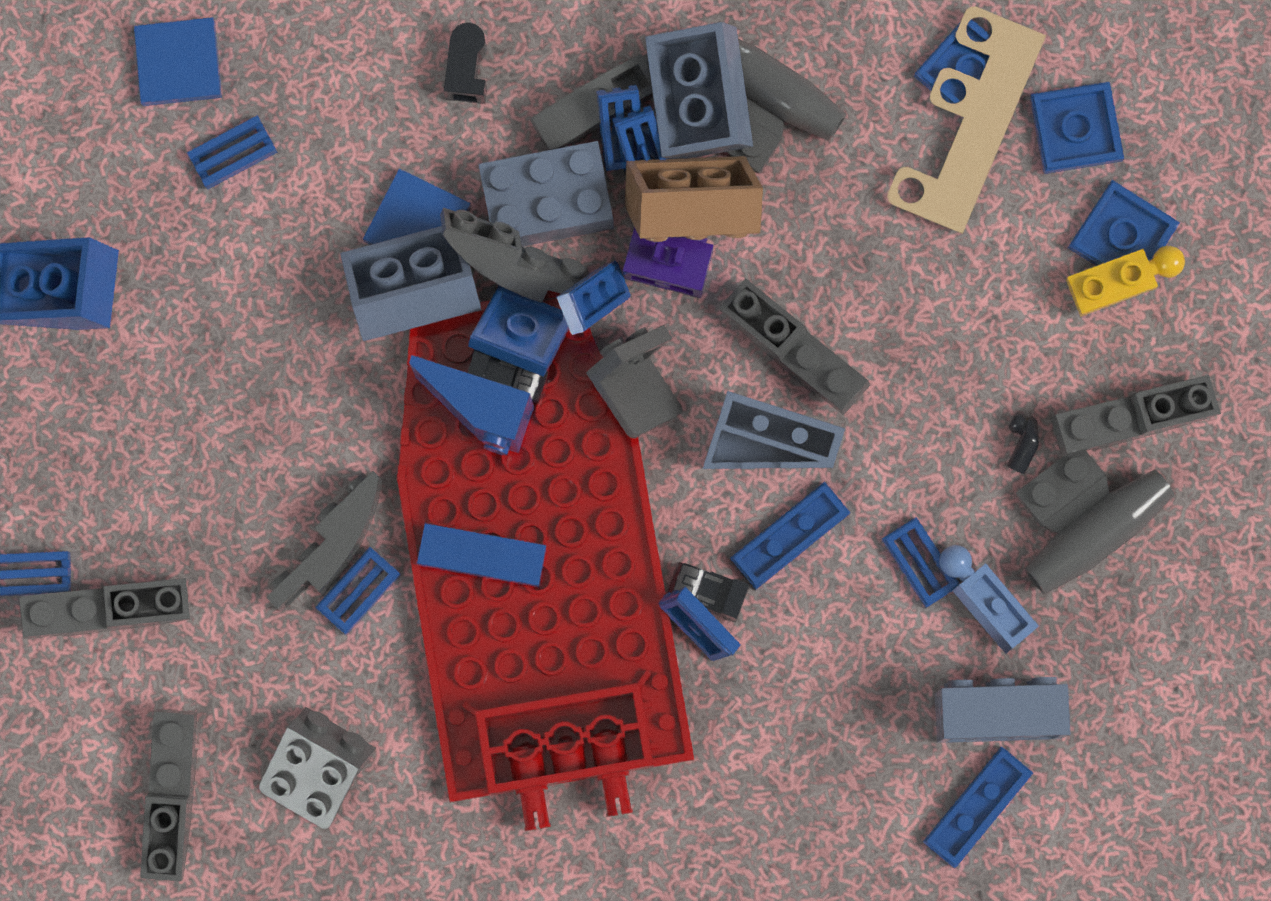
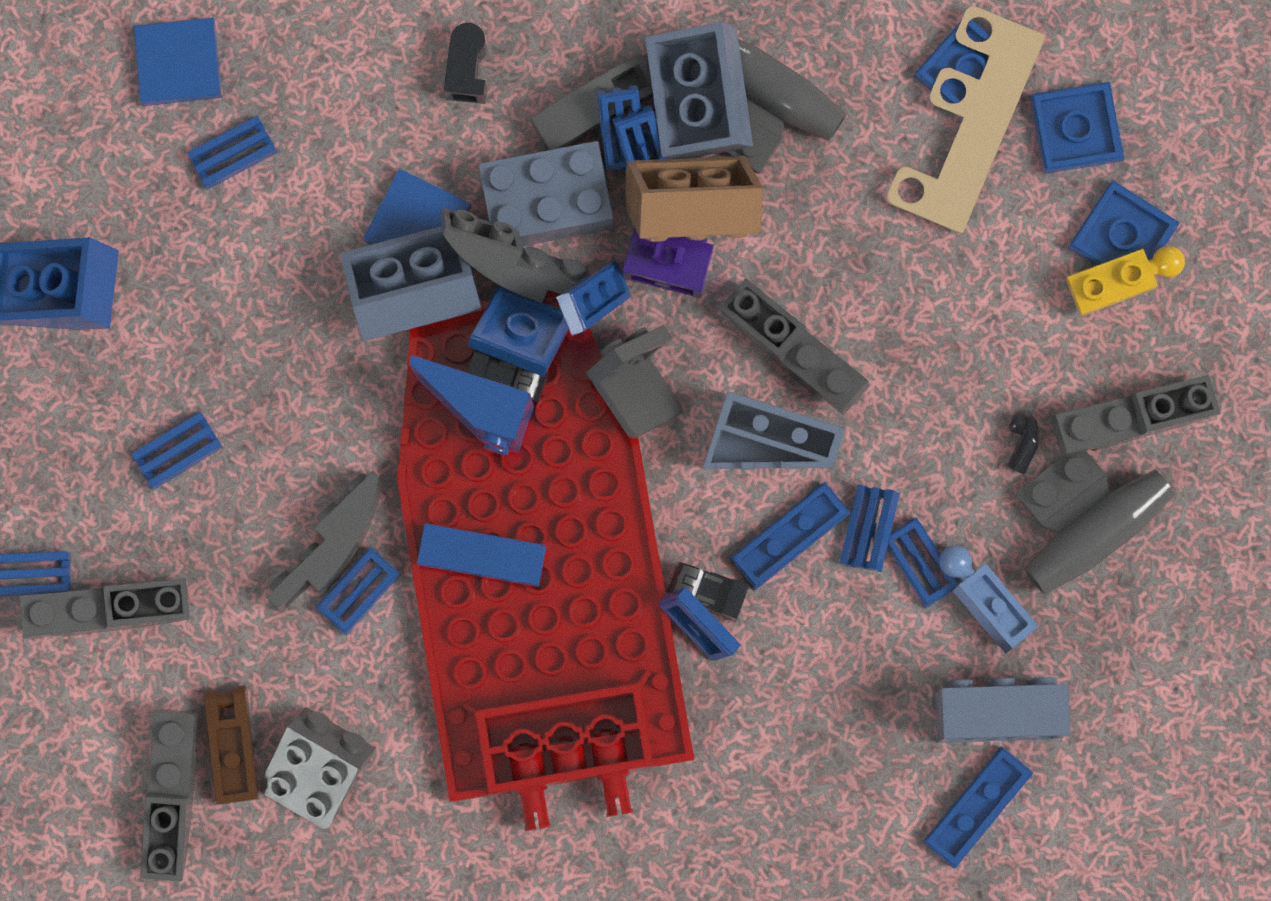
none -> blue tile [131,412,223,490]
none -> reddish brown plate [204,685,259,805]
none -> blue tile [840,485,900,572]

